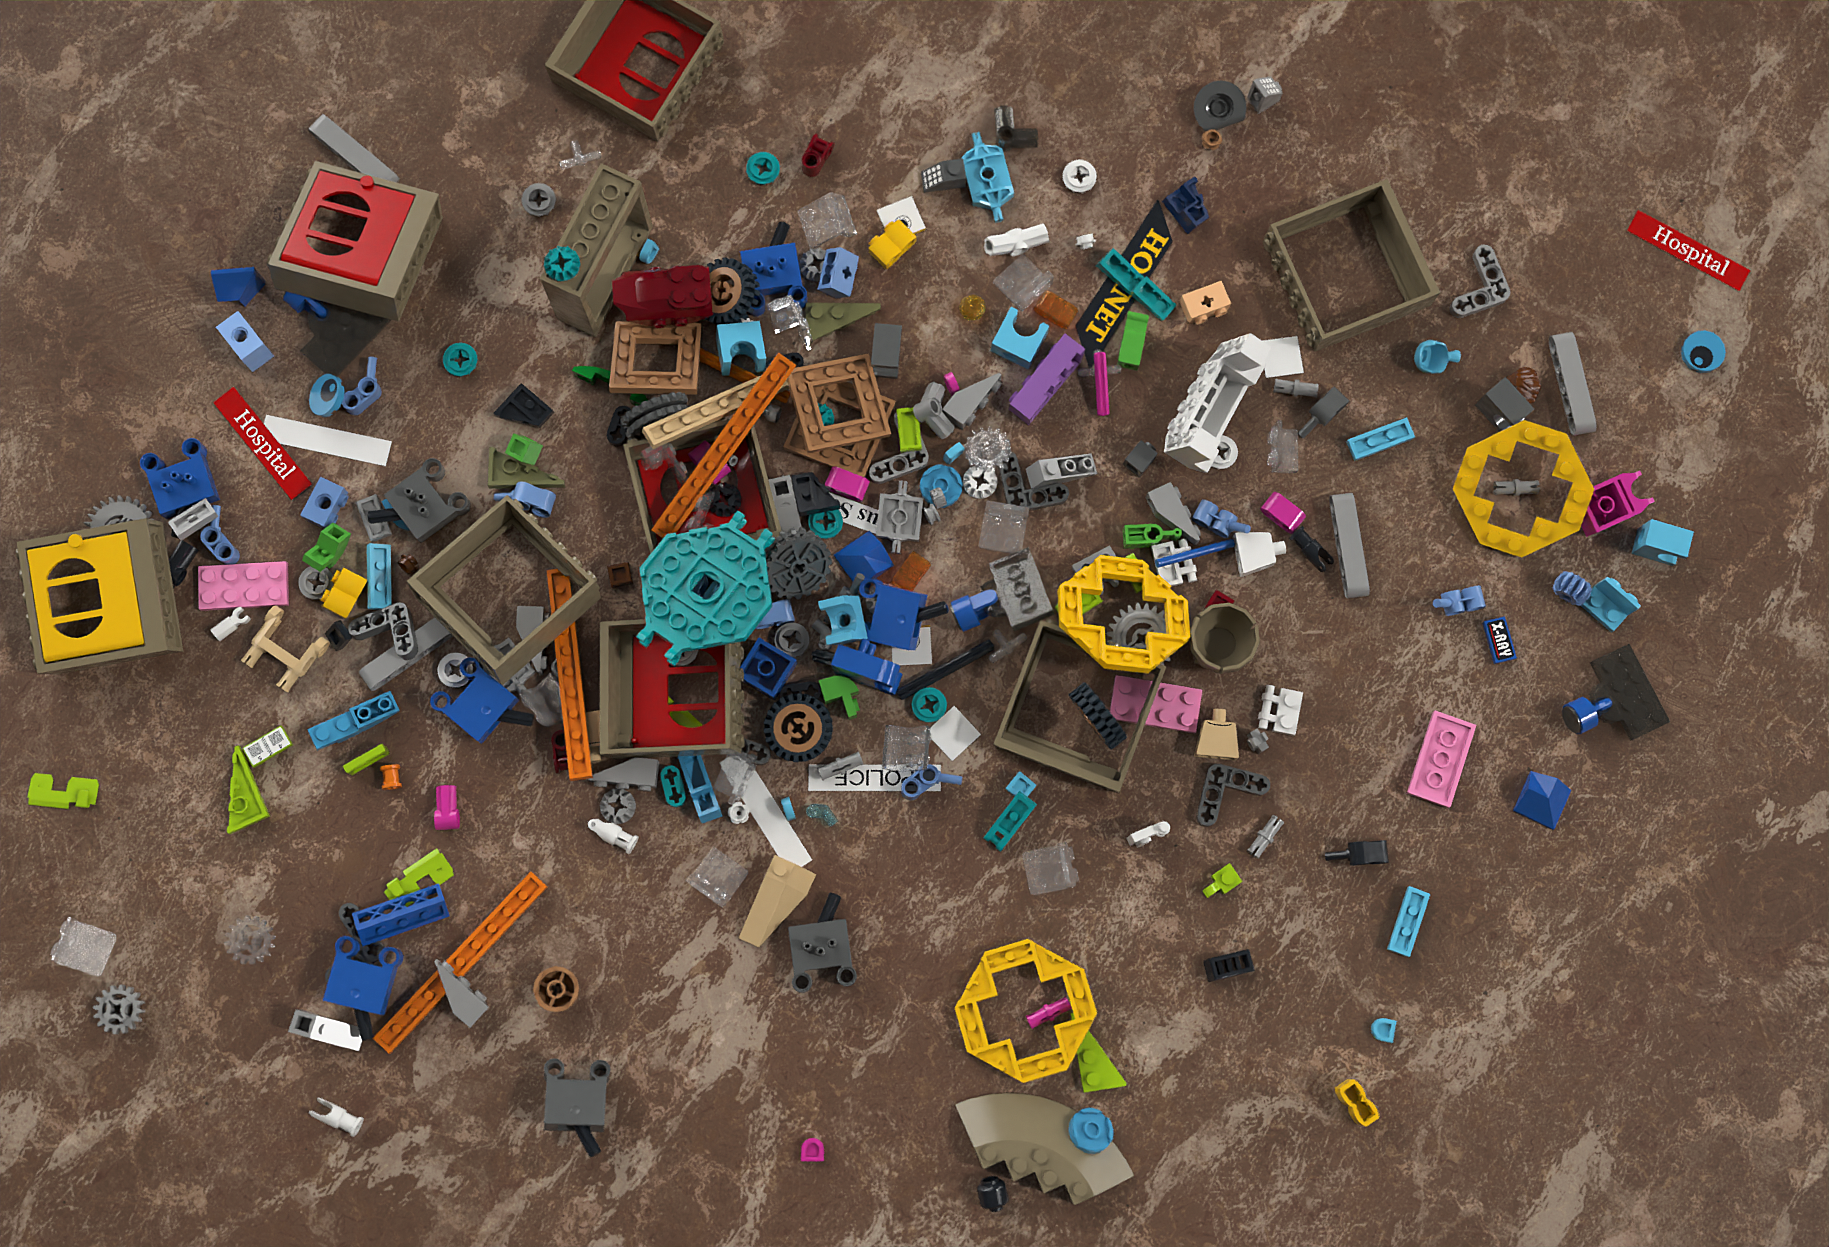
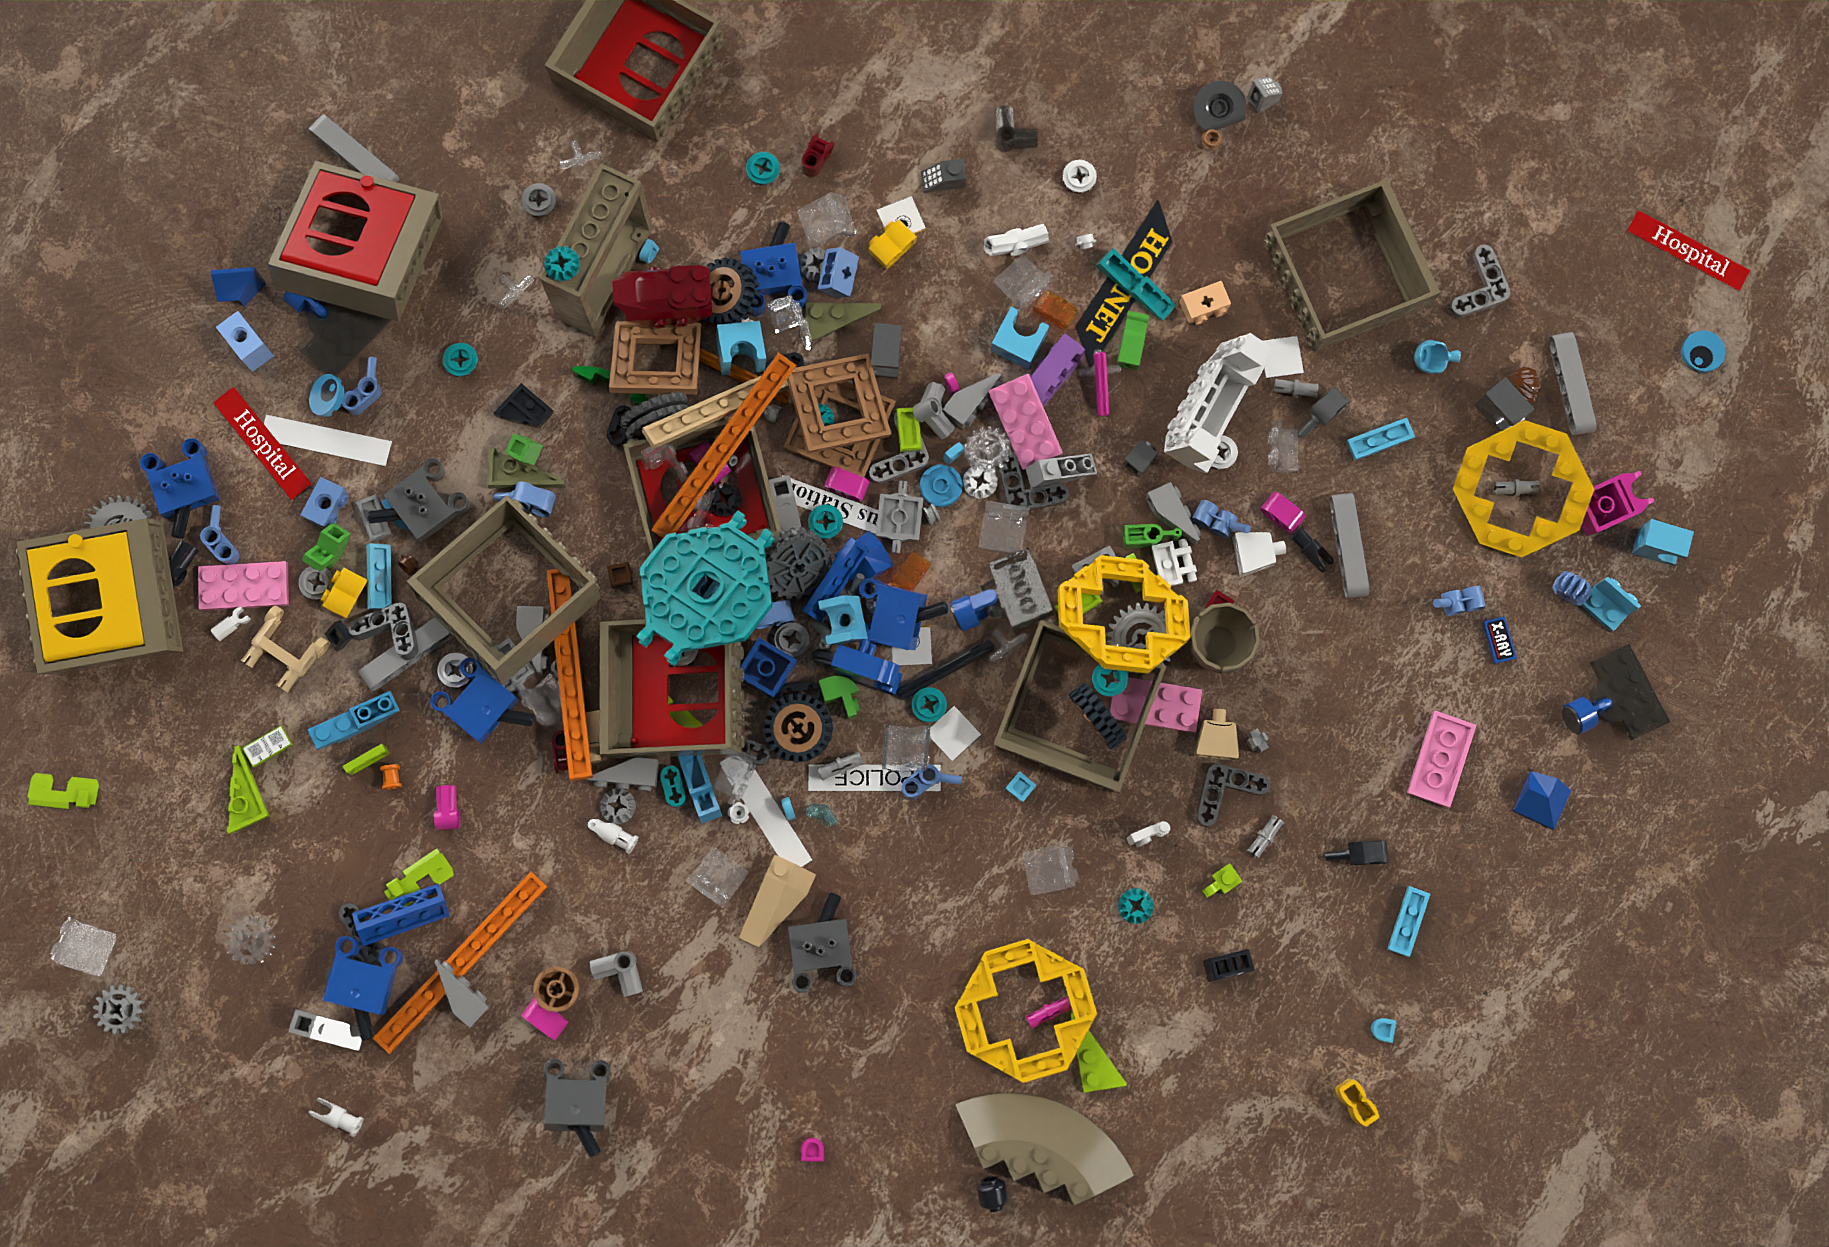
light grey plate [168,498,219,540] -> none
black wing [791,472,841,517] -> none
light grey axle [930,487,947,509] -> none
clear yellow plate [959,294,986,320] -> none
medium azure plate [961,132,1014,223] -> none
teal plate [983,791,1037,852] -> none
dark azure tile [1069,1108,1114,1154] -> none
blue bar [1155,539,1235,568] -> none
dark blue slope [1162,176,1209,234] -> none
white plate [1258,685,1303,736] -> none
none -> clear piece [499,274,534,308]
none -> dark pink beam [521,997,569,1040]
none -> light grey piece [590,951,643,997]
none -> blue fence [802,537,869,622]
none -> bright pink plate [989,373,1063,470]
none -> teal gear [1092,664,1128,697]
none -> teal gear [1118,888,1154,924]

